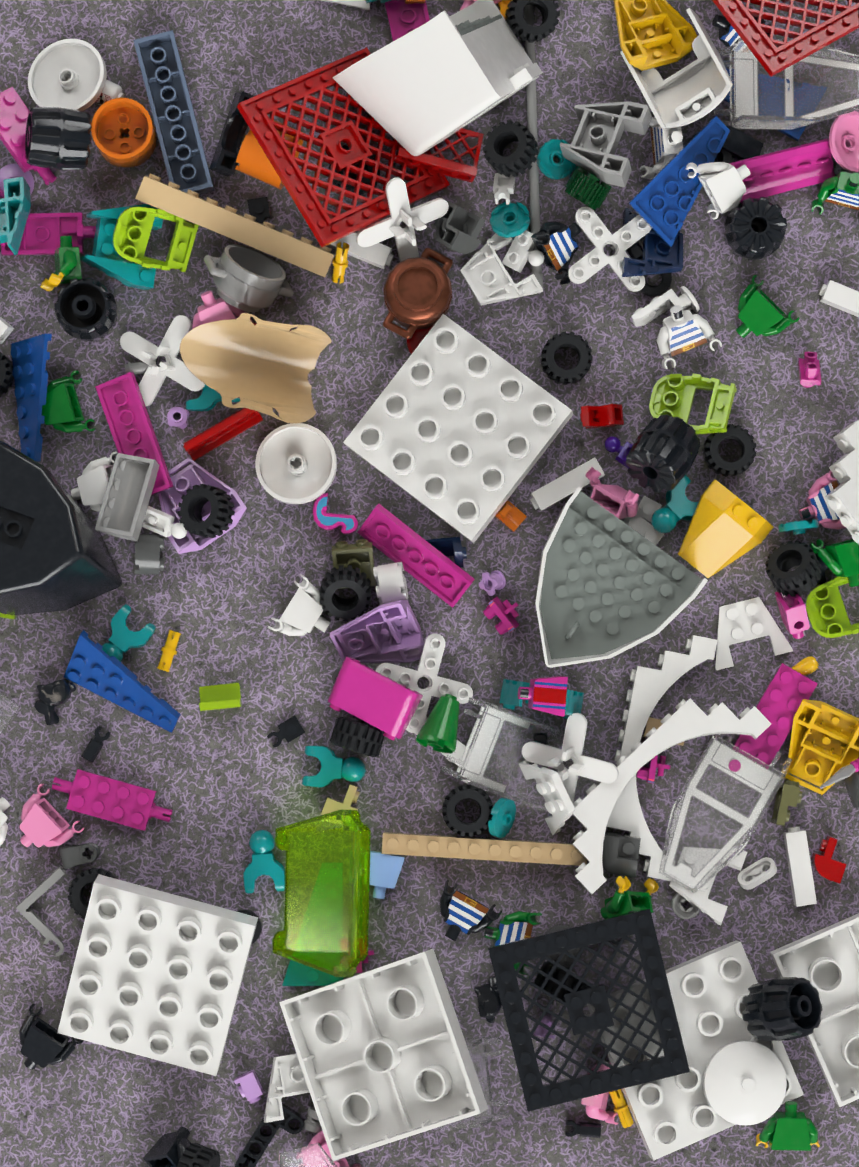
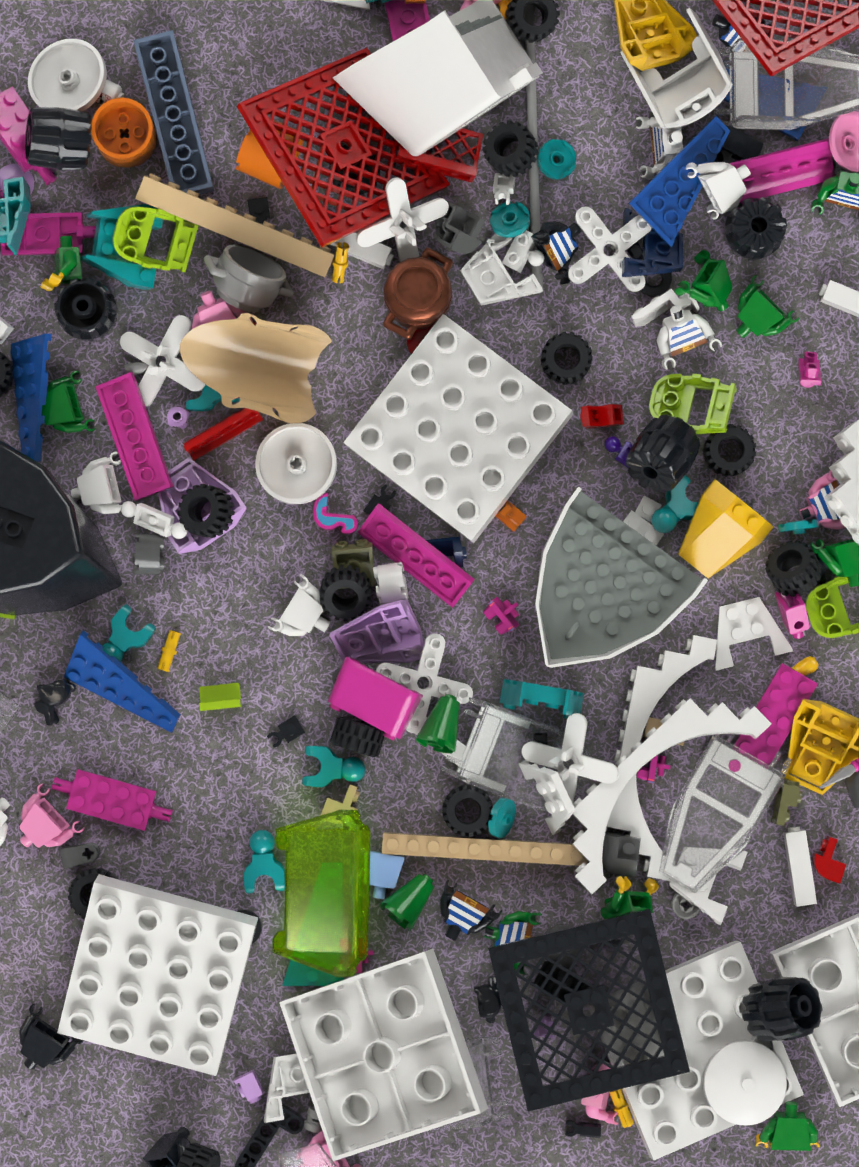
light grey hinge [16,865,66,957] -> none
black bar [81,726,111,763] -> none
light grey slope [95,453,160,542] -> none
black arch [209,91,254,177] -> none
lavender brick [479,570,506,596] -> none
torso [518,676,568,717] -> none
white brick [529,457,605,512] -> none
light grey wedge [560,101,652,188] -> none
dark green brick [565,166,612,210] -> none
bright pink torso [585,467,639,520] -> none
white plate [738,857,777,890] -> none
none -> black plate [363,484,396,515]
none -> green cone [379,874,434,932]
none -> green torso [674,250,732,311]

